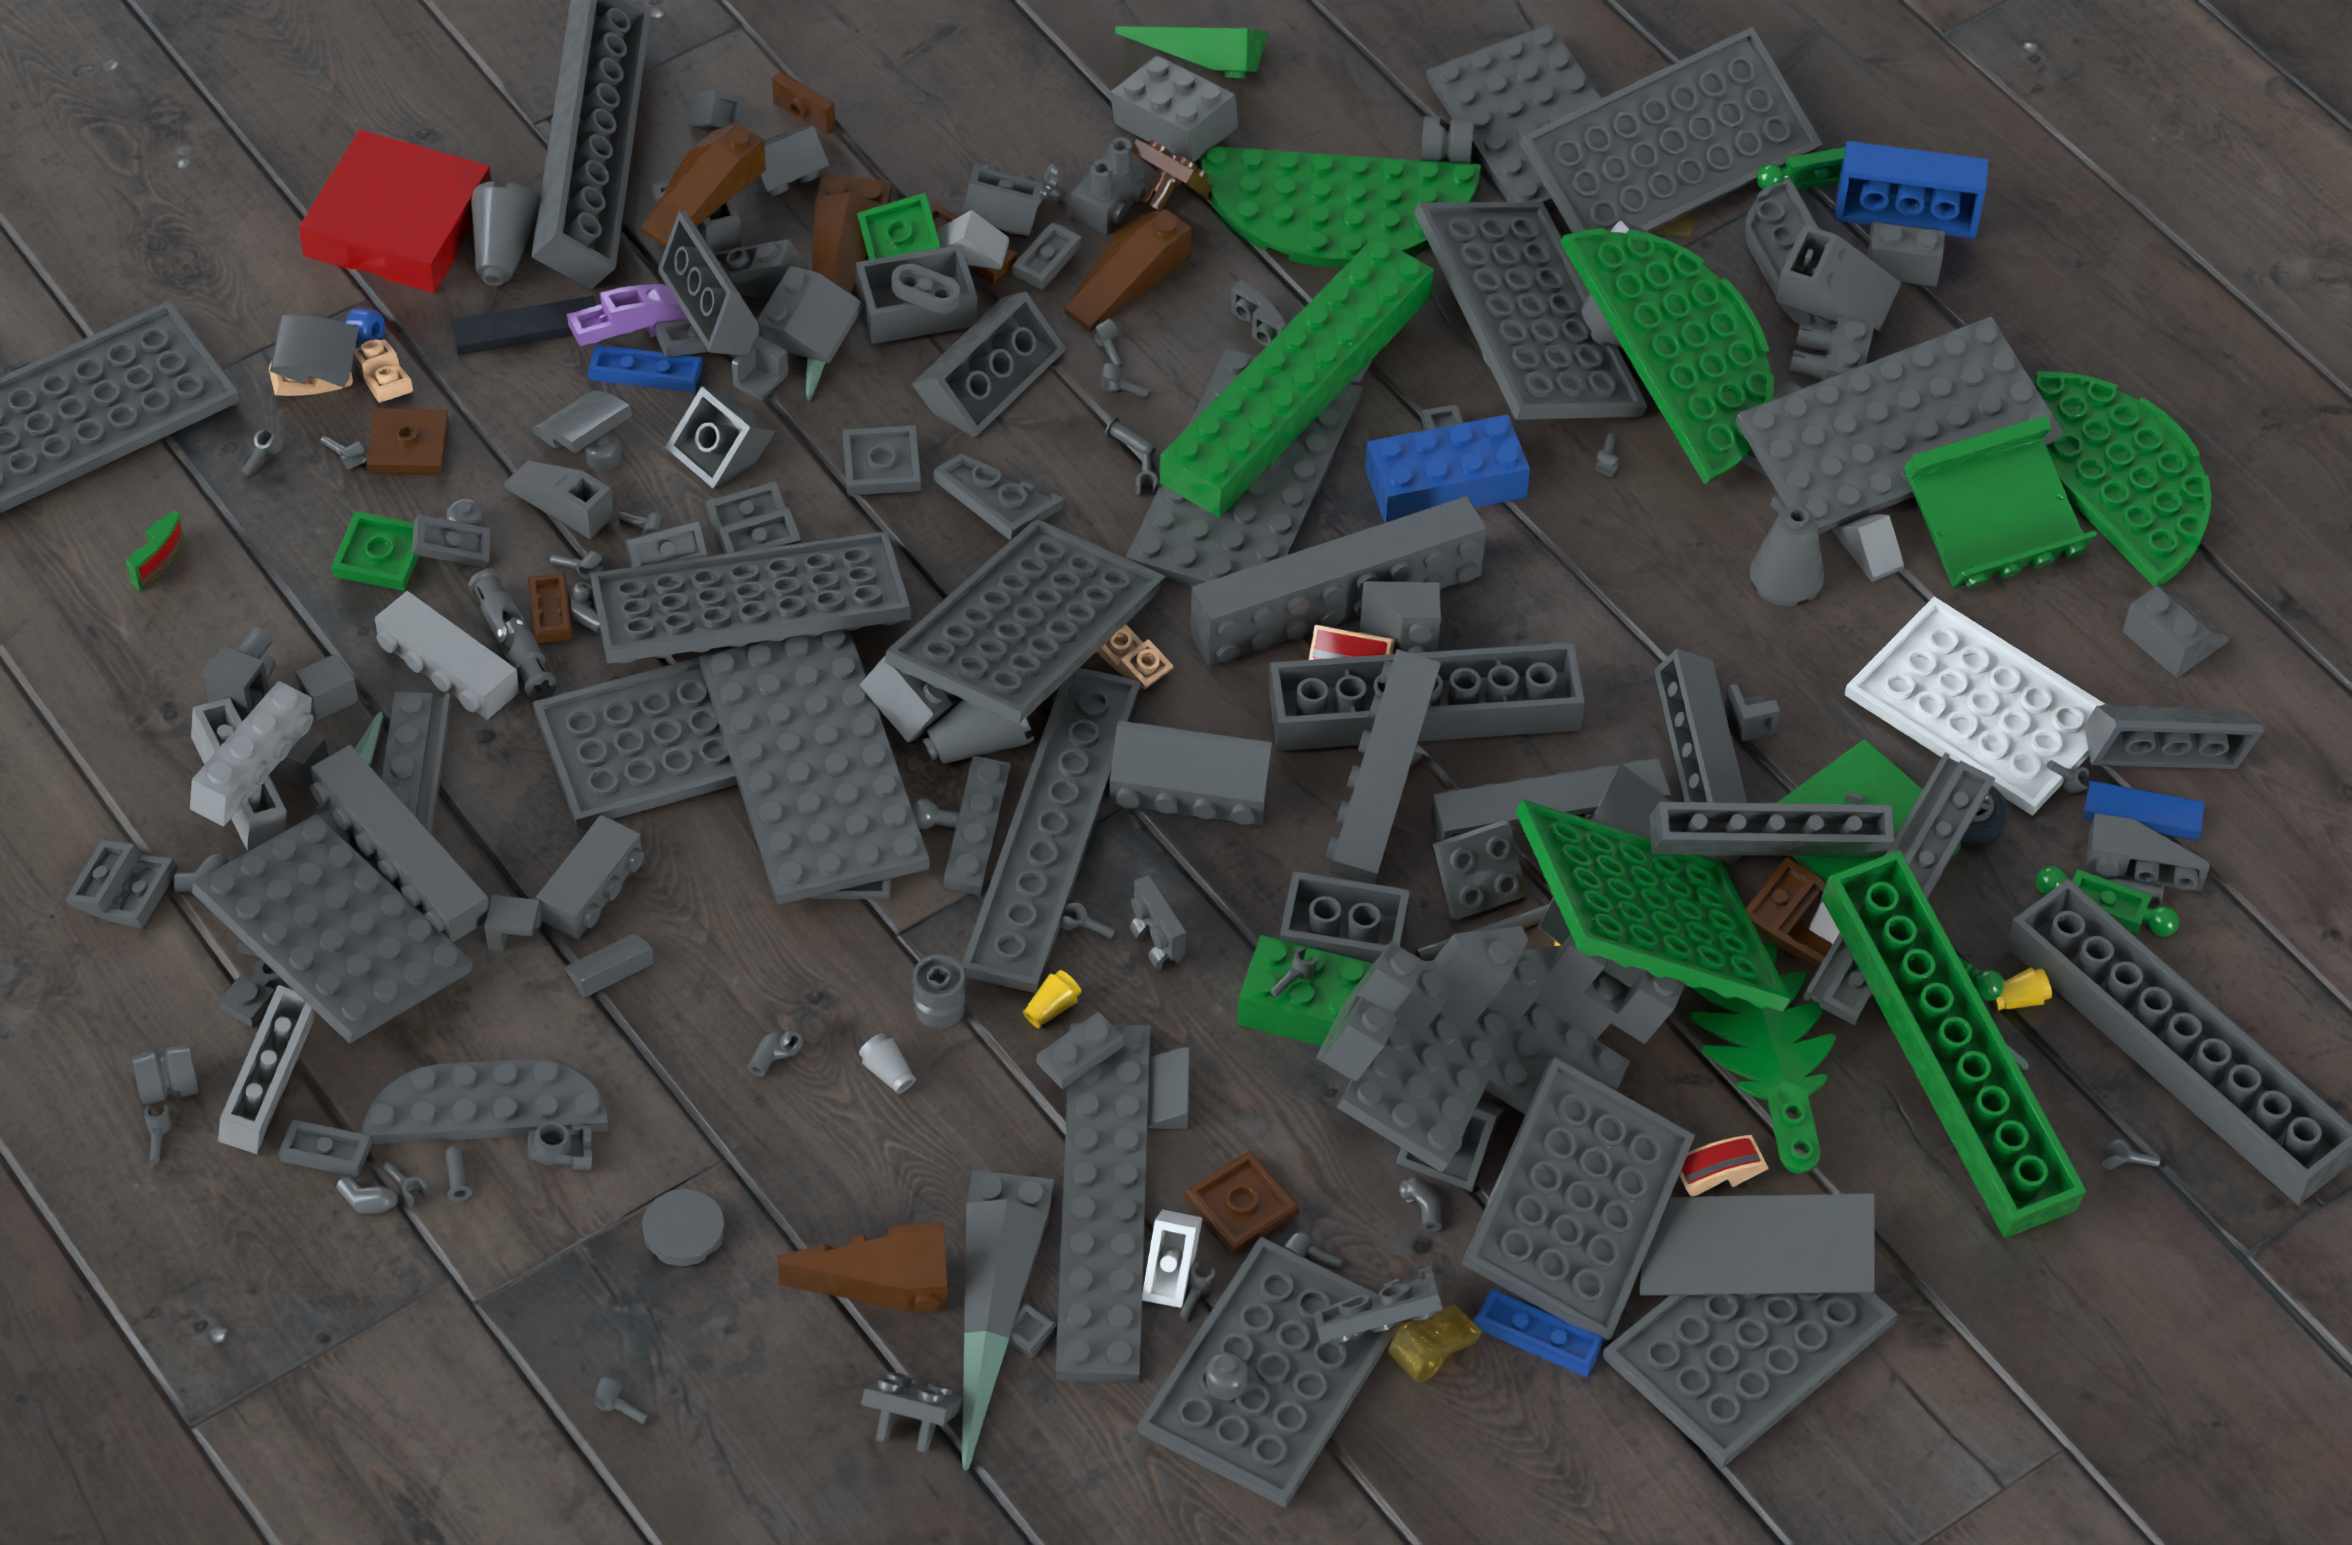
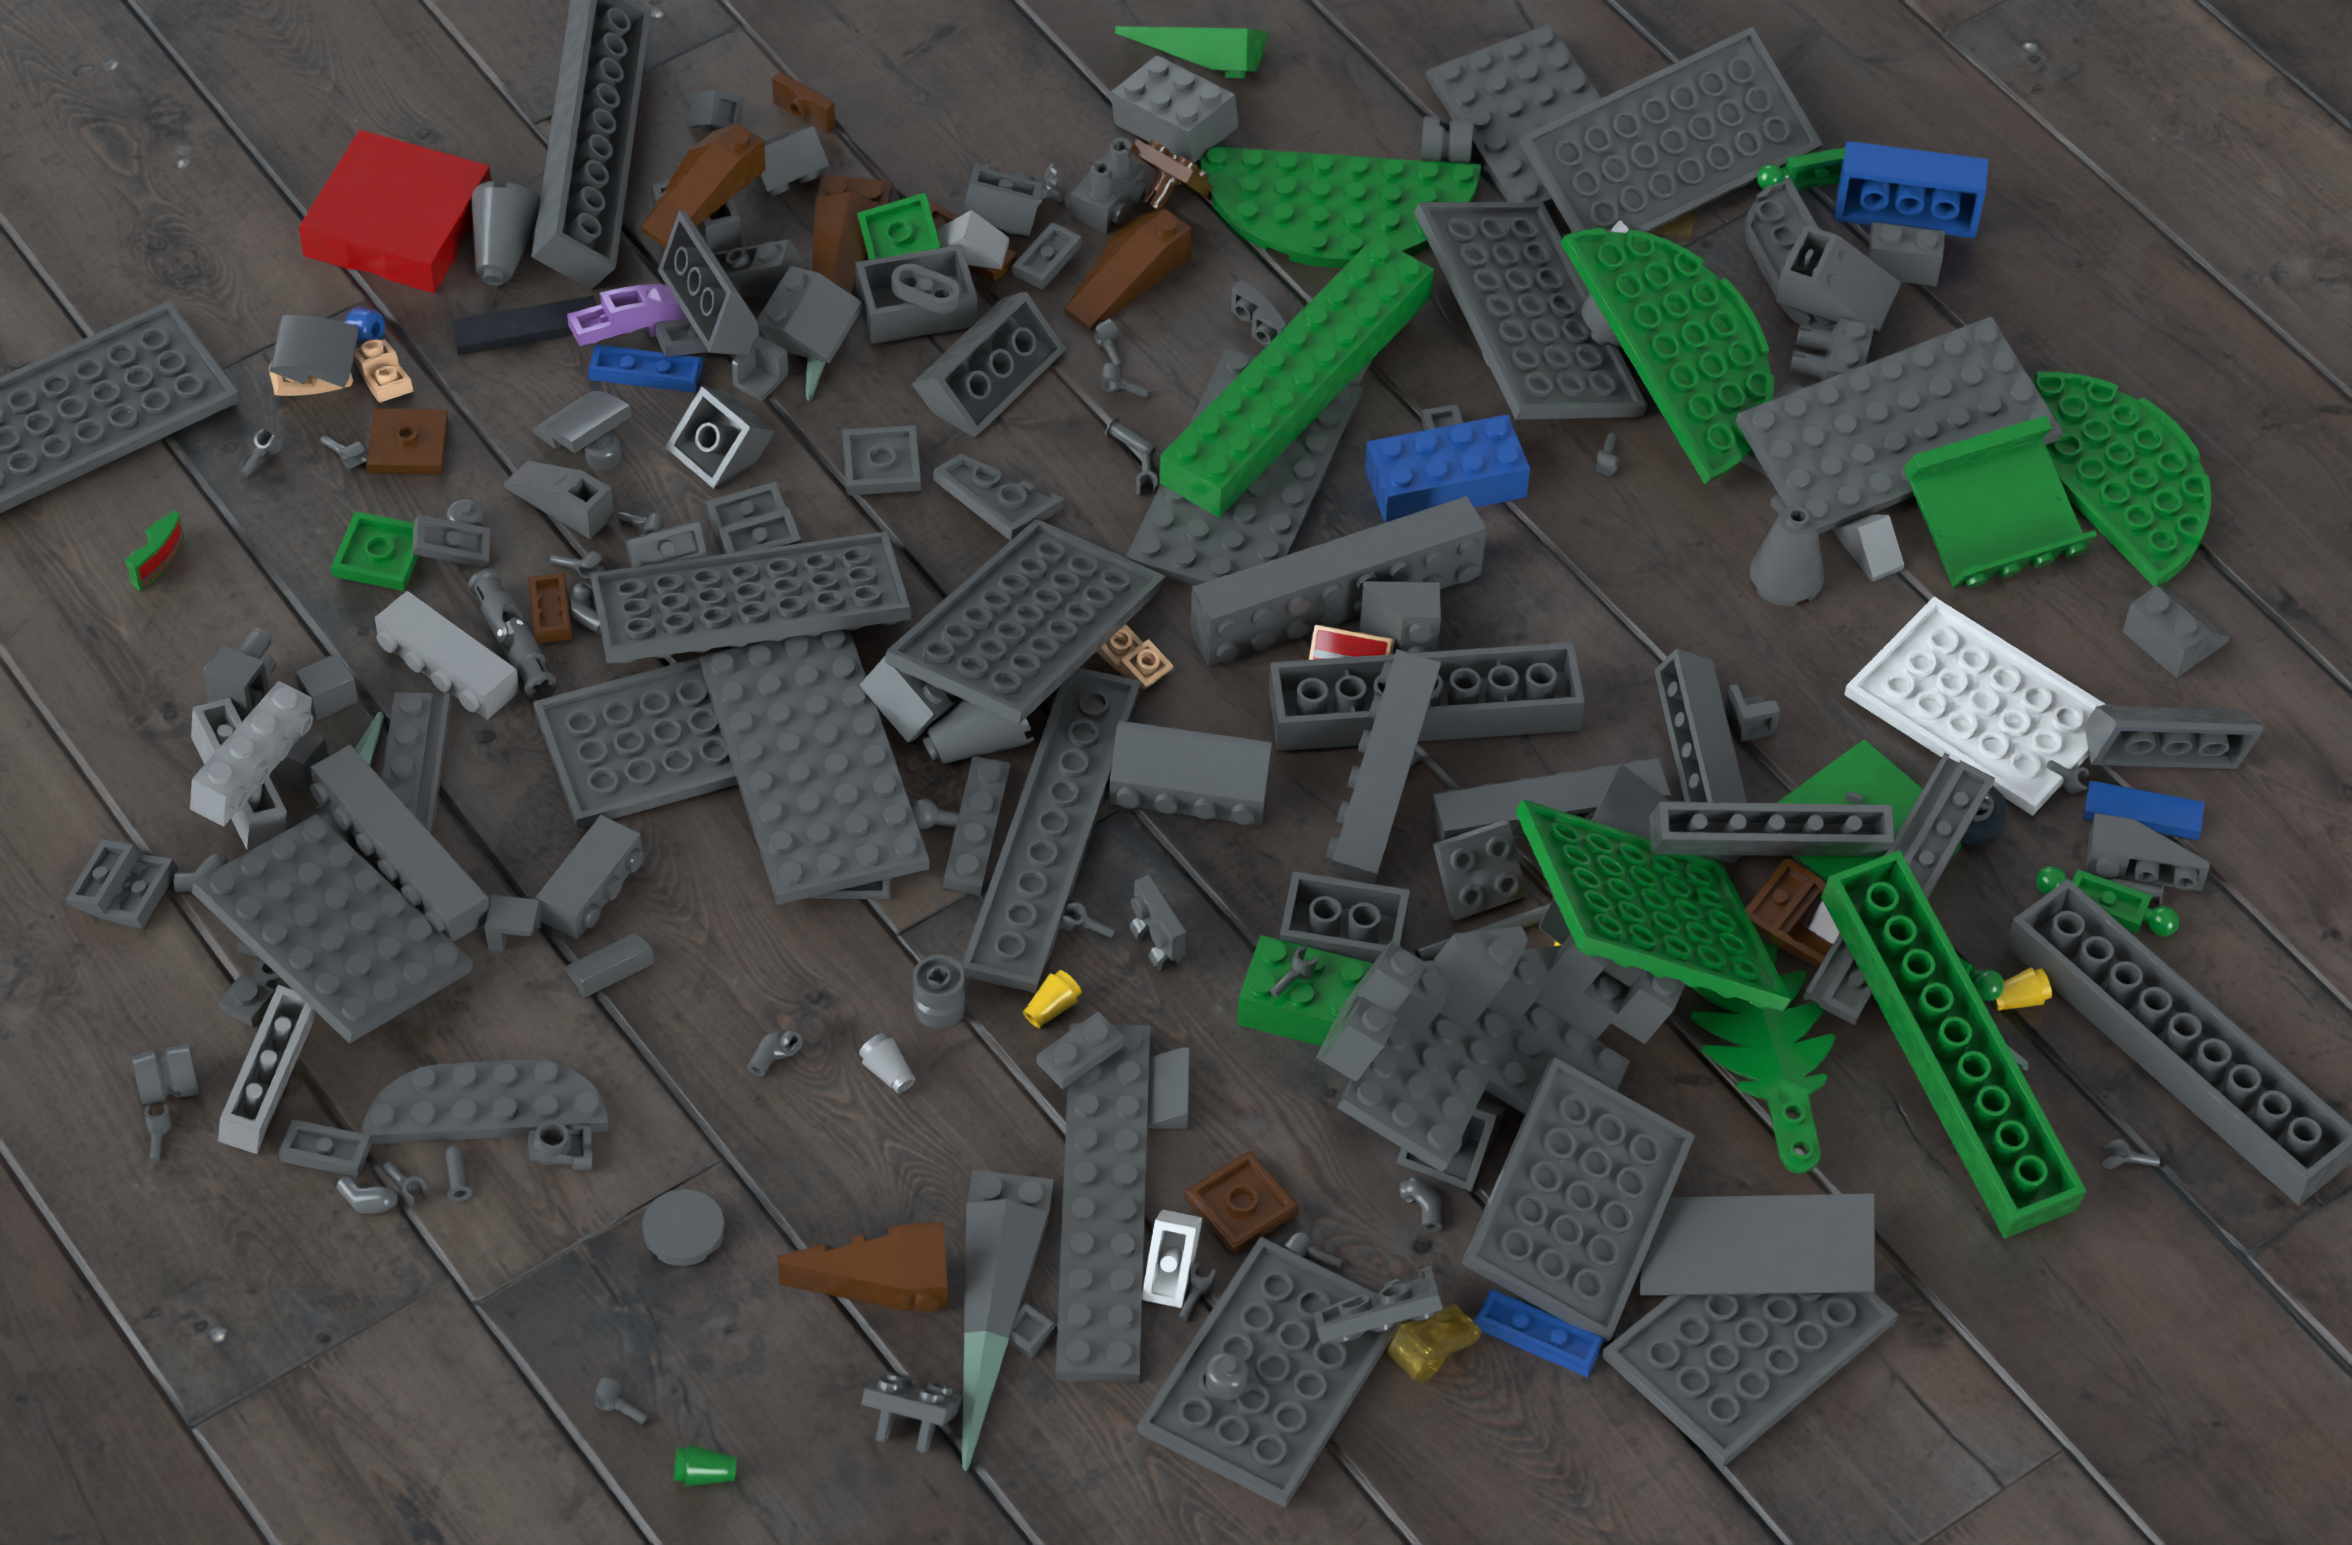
slope [1679,1135,1769,1197] -> none
none -> green cone [674,1444,737,1487]

